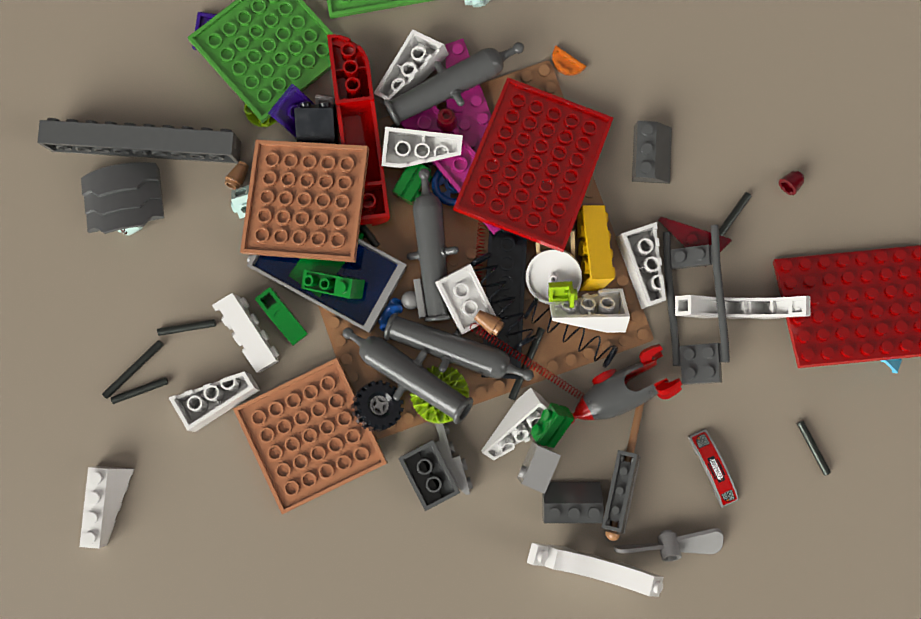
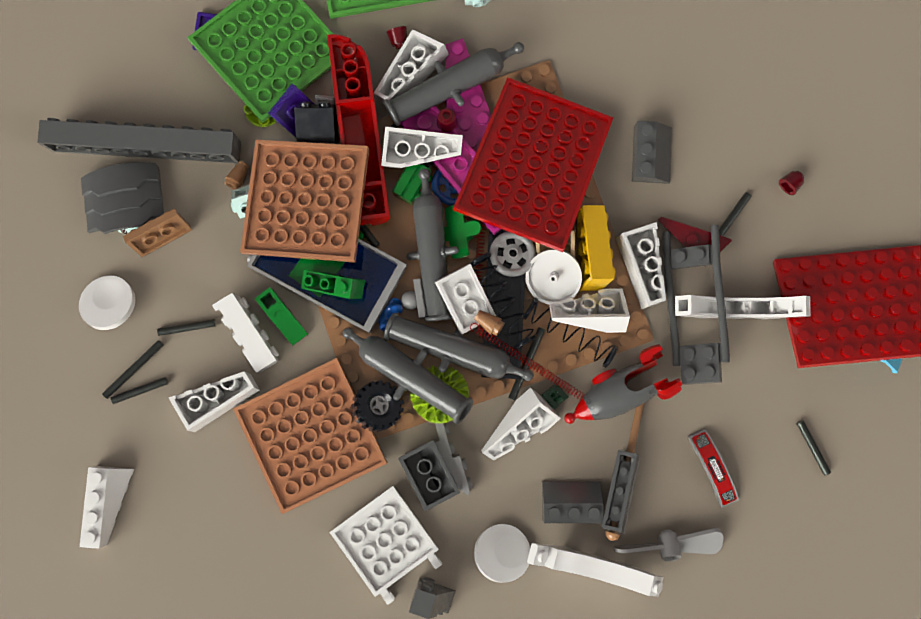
light grey brick [517,442,561,494] -> none
green brick [531,403,574,448] -> none
lime bracket [548,281,578,308] -> none
orange tile [552,46,586,76] -> none
none -> white piece [79,276,135,330]
none -> medium nougat plate [123,208,192,257]
none -> white plate [329,485,442,605]
none -> dark red hat [386,26,408,50]
none -> dark grey wedge [409,577,456,619]
none -> green piece [444,205,481,259]
none -> white piece [474,524,530,583]
none -> light grey plate [490,231,536,277]
none -> clear green tile [542,383,568,409]

